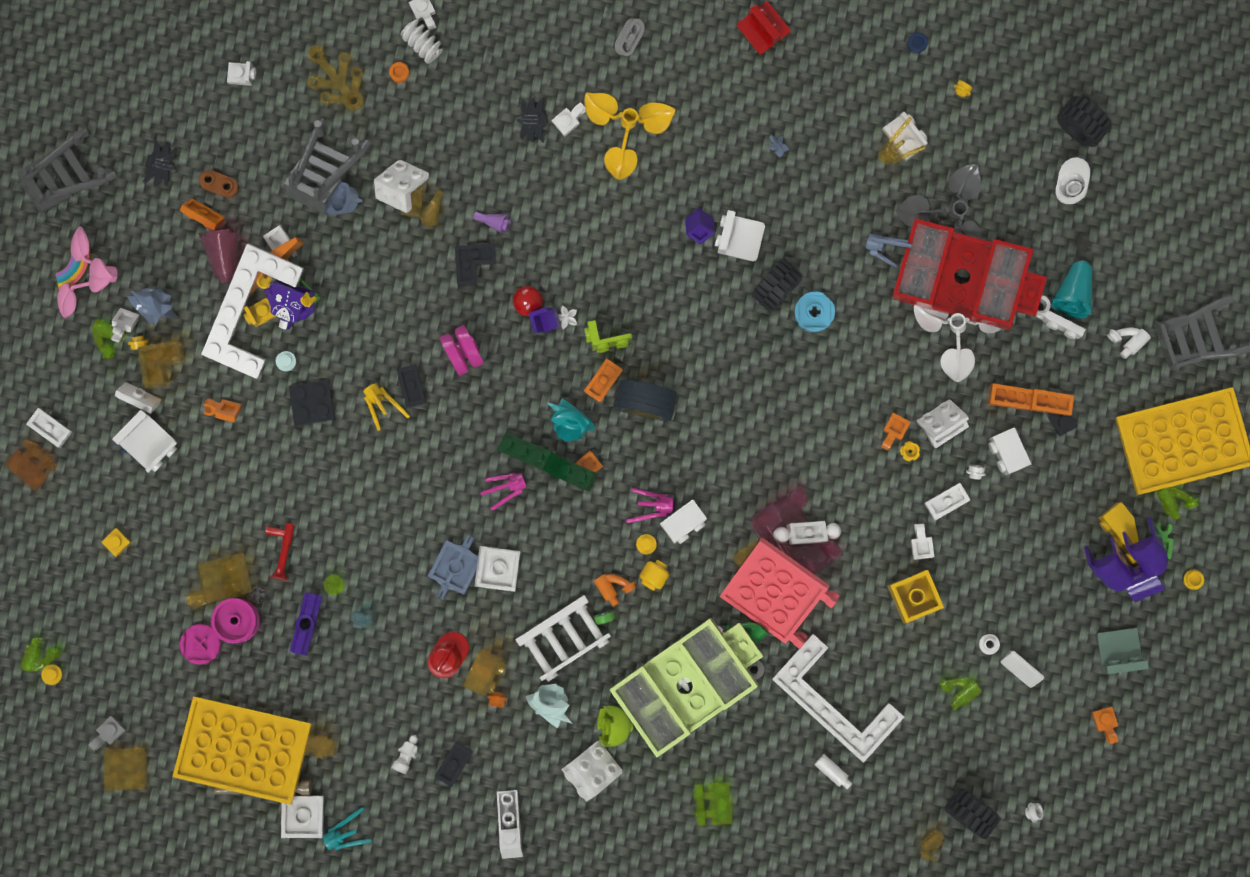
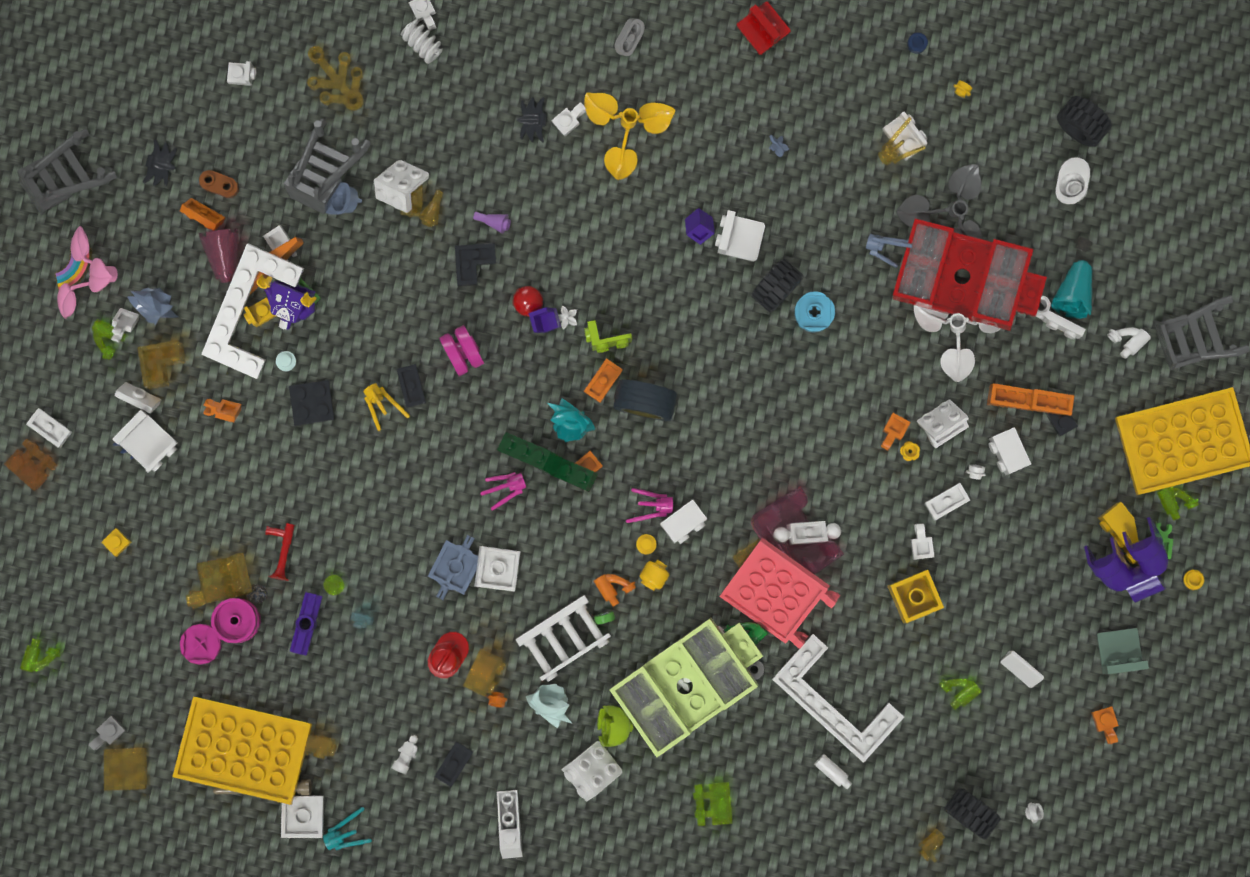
yellow plate [41,665,62,685] -> none
yellow plate [128,336,148,350] -> none
orange tile [389,62,410,83] -> none
white plate [979,634,1000,655] -> none

